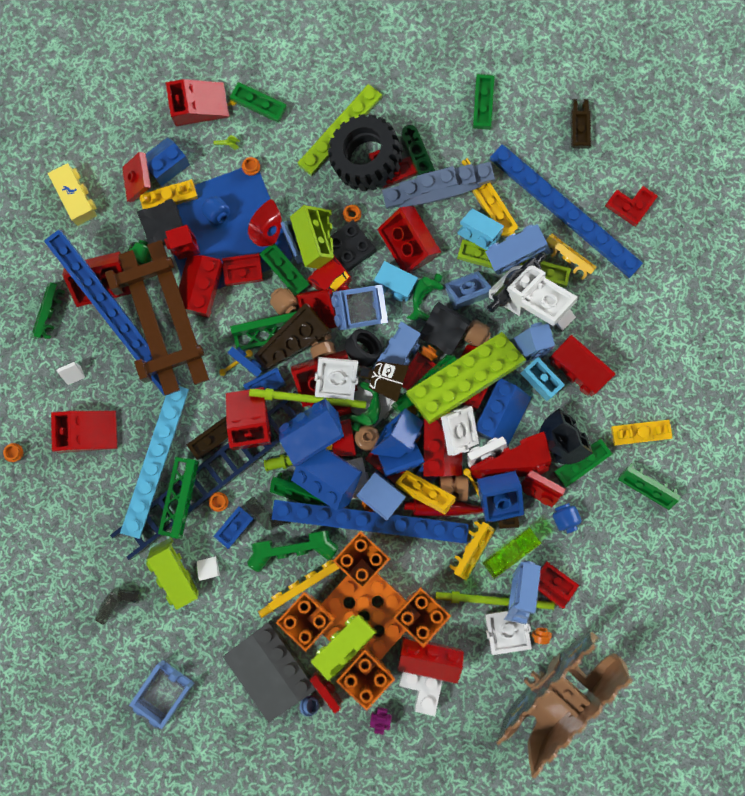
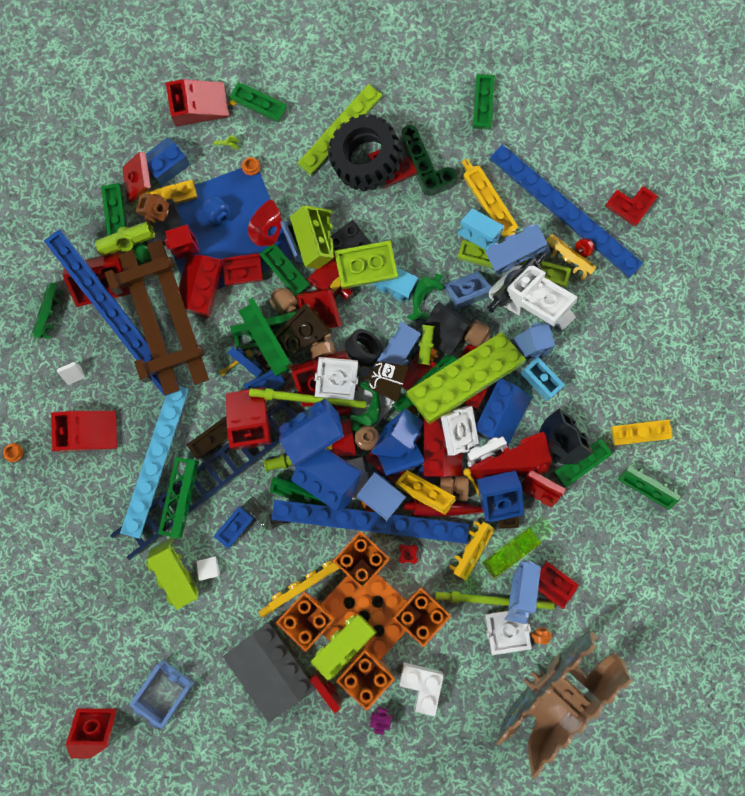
light yellow brick [48,163,97,226] -> none
clear smoke arm [95,587,140,625] -> none
orange plate [209,492,229,512] -> none
green plate [247,530,338,572] -> none
medium blue plate [300,695,319,717] -> none
medium blue window [331,284,388,330] -> none
orange plate [343,205,361,223] -> none
red slope [377,206,441,273] -> none
sand blue piece [382,161,495,209] -> none
red slope [398,636,464,684] -> none
red slope [549,335,616,397] -> none
blue head [553,503,582,534] -> none
dark brown hinge [571,99,591,149] -> none
none -> red slope [65,708,117,759]
none -> lime piece [95,221,155,257]
none -> green plate [101,183,127,236]
none -> dark orange brick [135,194,170,223]
none -> green fence [238,297,293,377]
none -> lime plate [335,240,398,289]
none -> red plate [398,544,418,564]
none -> lime pin [418,325,435,365]
none -> red plate [576,239,594,257]

